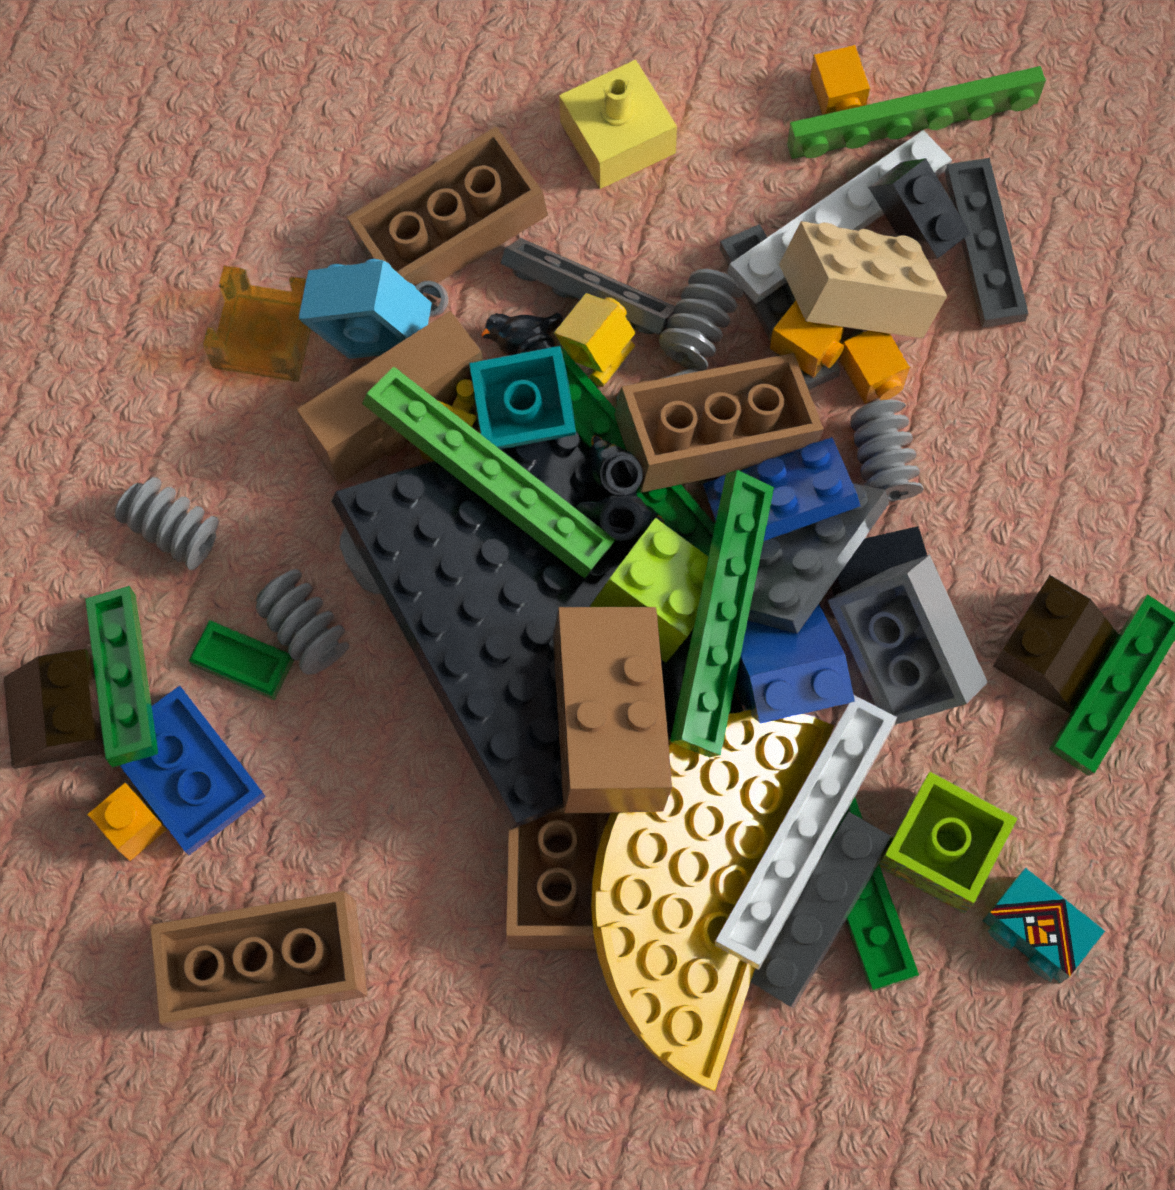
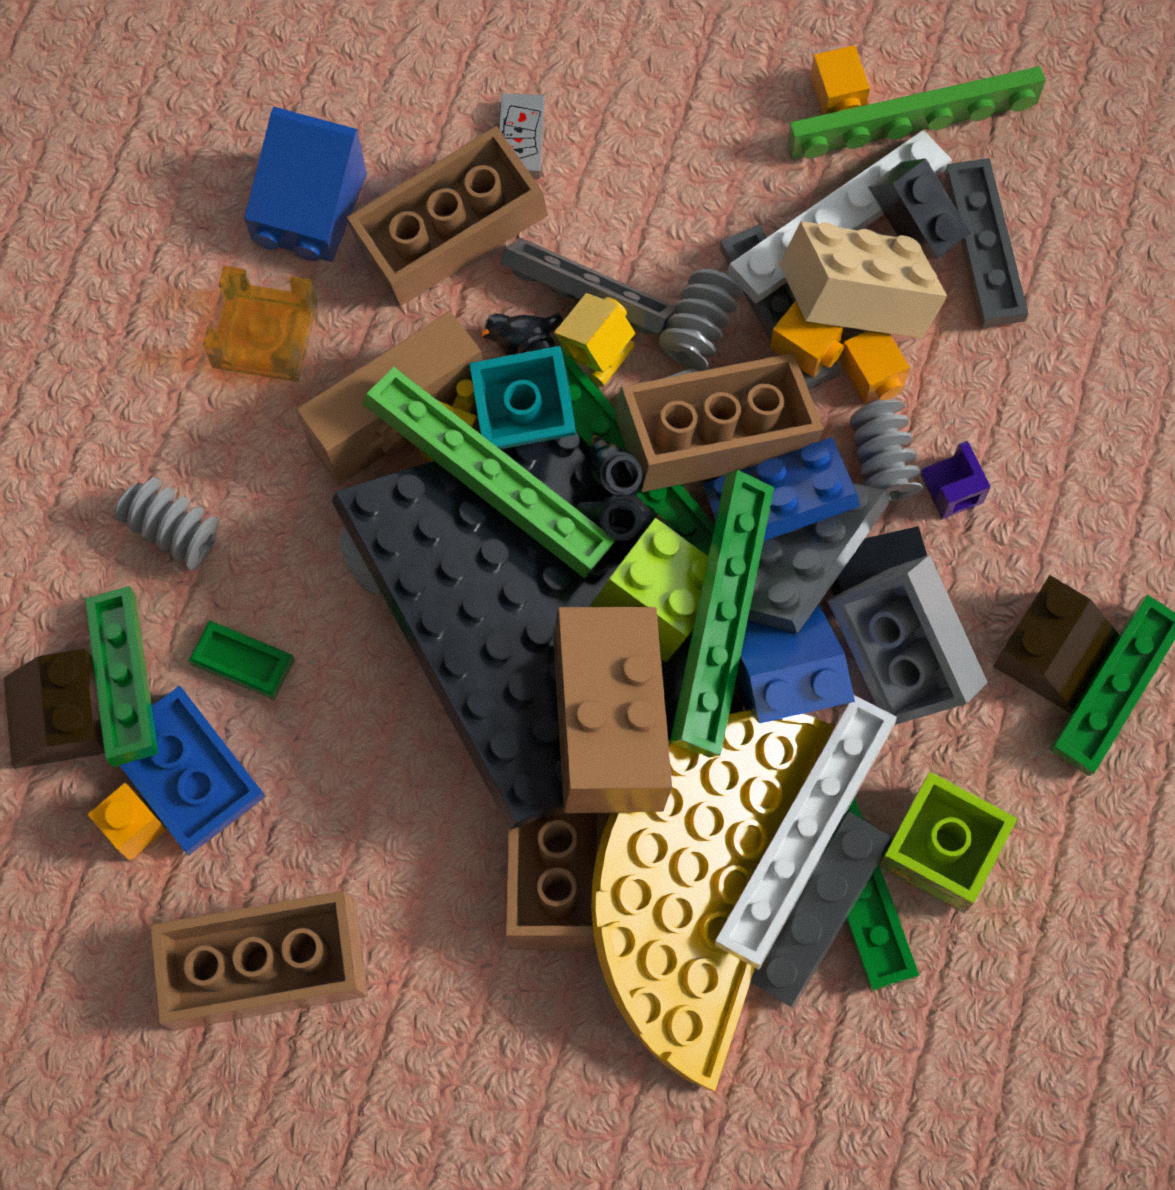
light grey piece [256,569,349,675] -> none
medium azure brick [298,259,432,359] -> none
light grey hinge [415,281,448,317] -> none
light yellow brick [559,60,677,189] -> none
teal brick [982,868,1105,983] -> none
none -> blue slope [244,106,367,262]
none -> light grey tile [499,94,545,178]
none -> dark purple panel [921,441,991,520]

